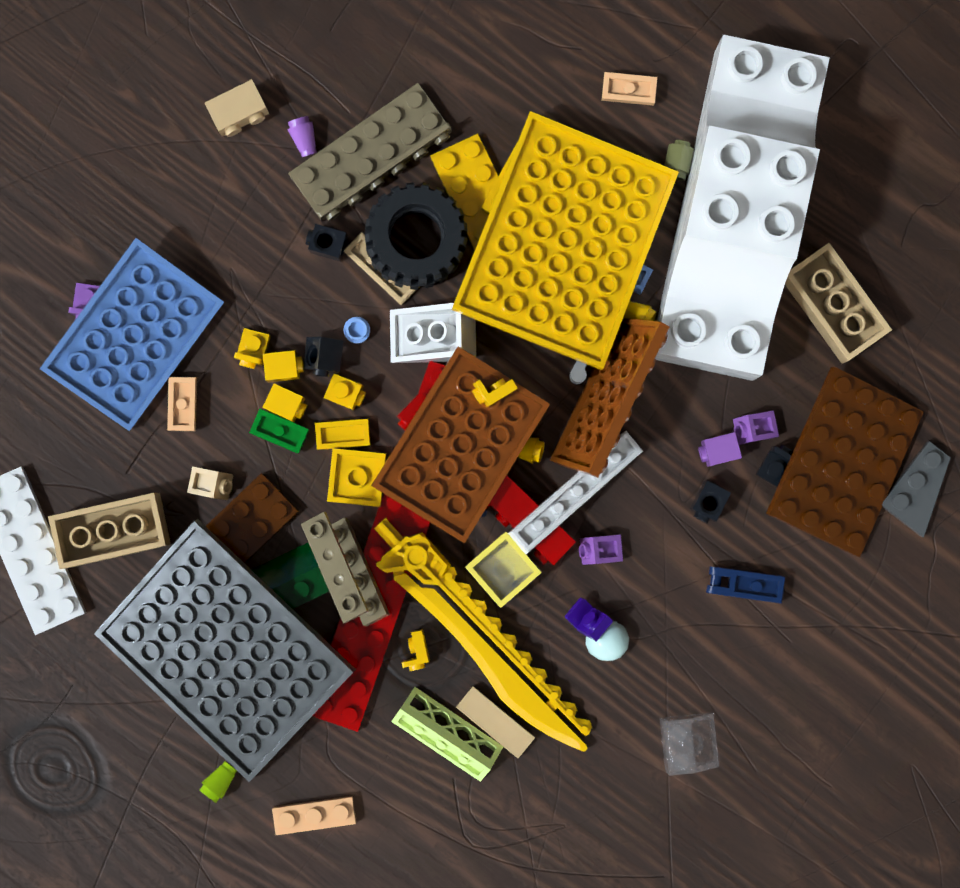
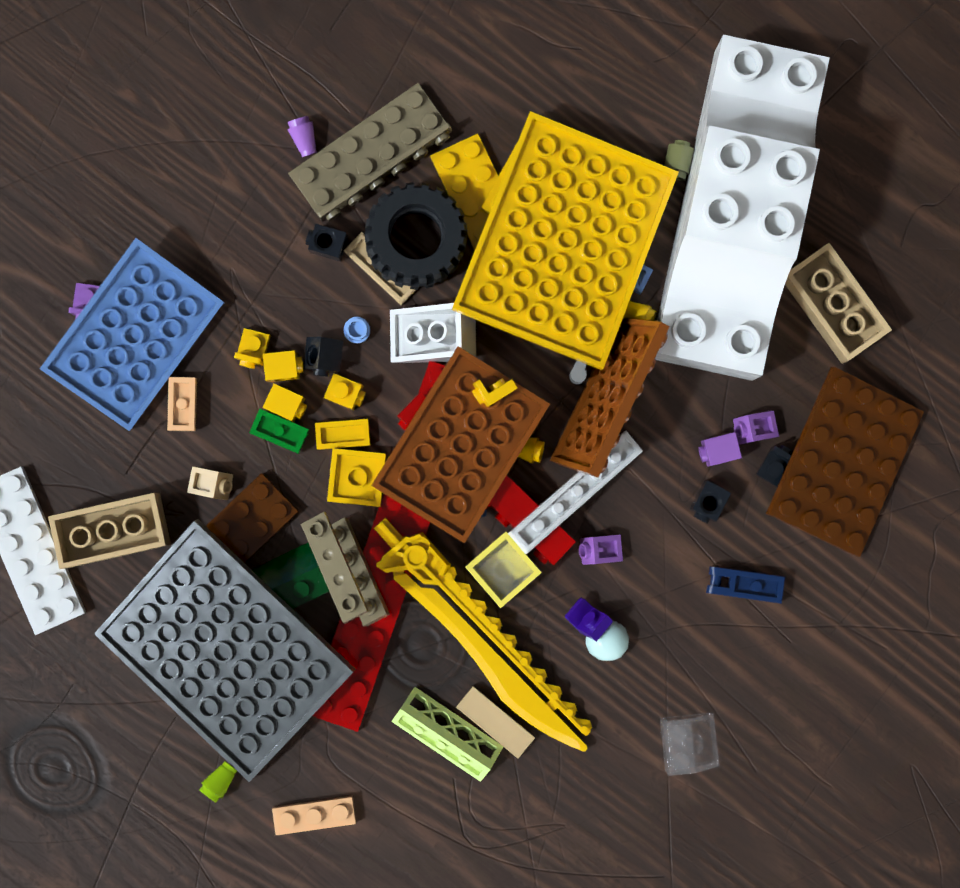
tan brick [205,79,269,137] -> none
yellow bracket [401,629,430,671] -> none
light nougat plate [601,72,657,106] -> none
dark grey wing [882,441,951,537] -> none

